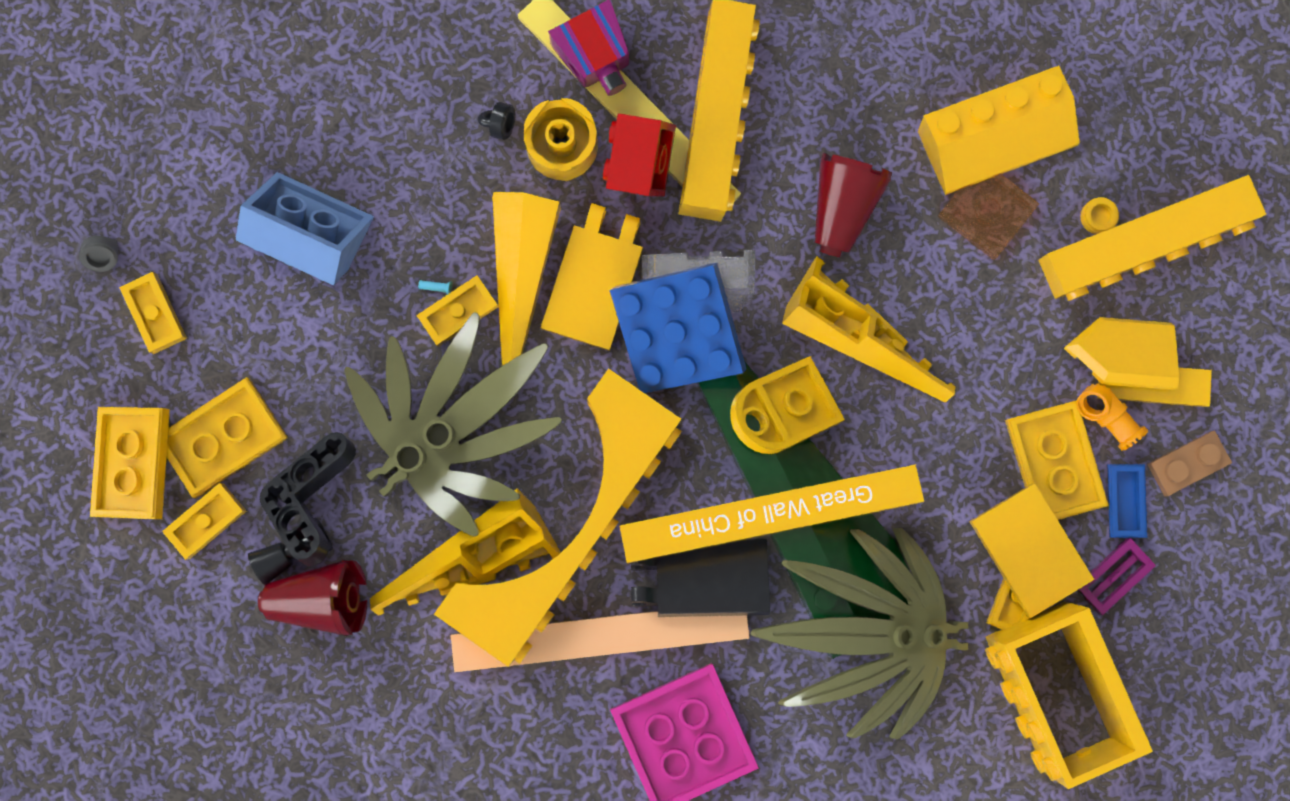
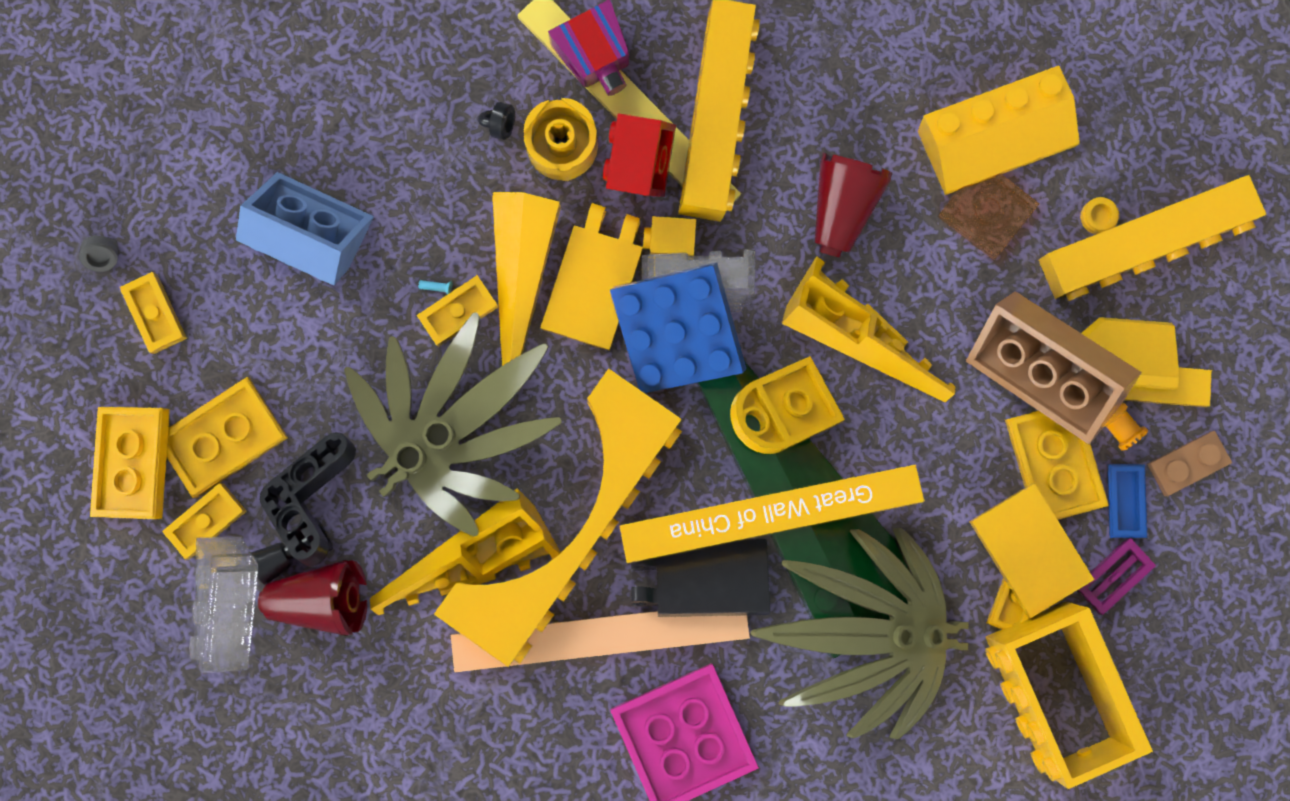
none -> clear wedge [189,537,258,673]
none -> yellow brick [643,216,696,262]
none -> medium nougat slope [966,291,1142,444]

